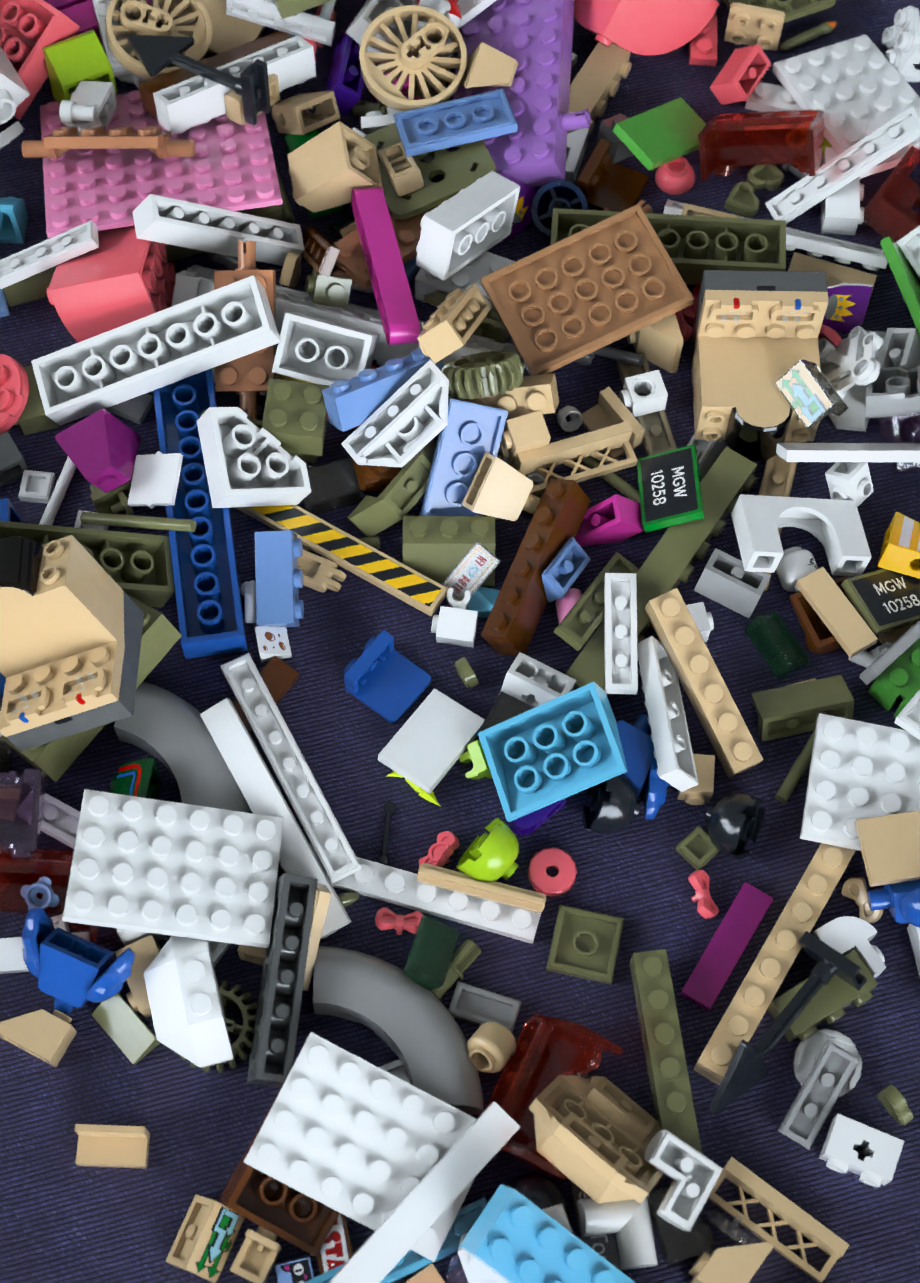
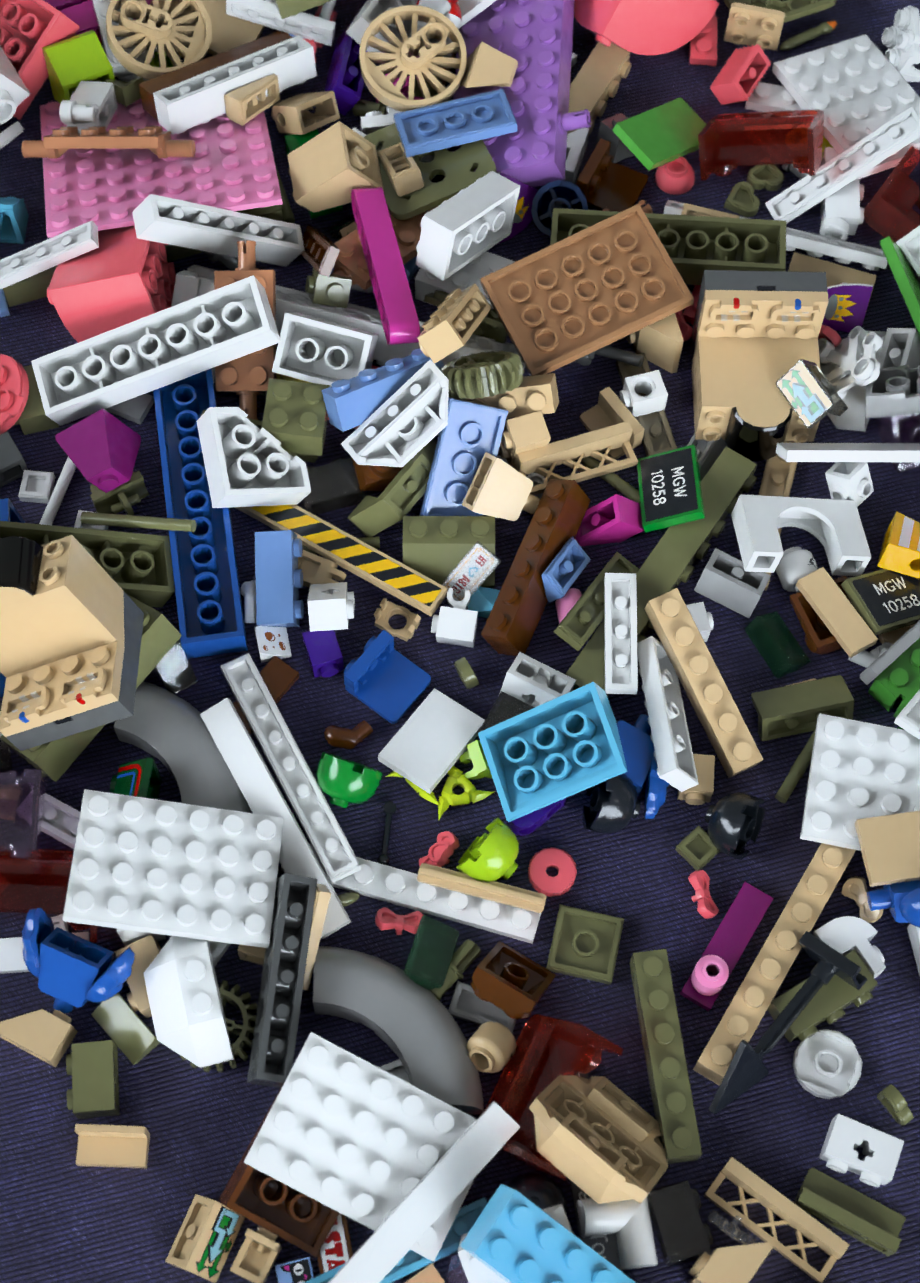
light blue plate [20,876,60,911] -> none
black piece [127,35,271,126] -> none
white piece [127,451,183,509] -> none
tan tile [279,252,302,287] -> none
white hinge [557,405,583,432] -> none
white brick [644,1130,723,1232] -> none
light grey tile [777,1041,859,1149] -> none
none -> olive brick [66,1040,120,1119]
none -> olive slope [105,77,144,107]
none -> clear smoke slope [155,640,198,694]
none -> dark purple brick [302,630,344,678]
none -> white brick [307,582,355,632]
none -> green cylinder [317,752,383,808]
none -> reddish brown arm [324,720,373,750]
none -> tan piece [374,598,421,642]
none -> neon yellow piece [438,766,496,820]
none -> reddish brown slope [471,941,556,1019]
none -> bright pink brick [691,955,729,996]
none -> olive panel [794,1168,905,1257]
none -> white tile [819,218,850,241]

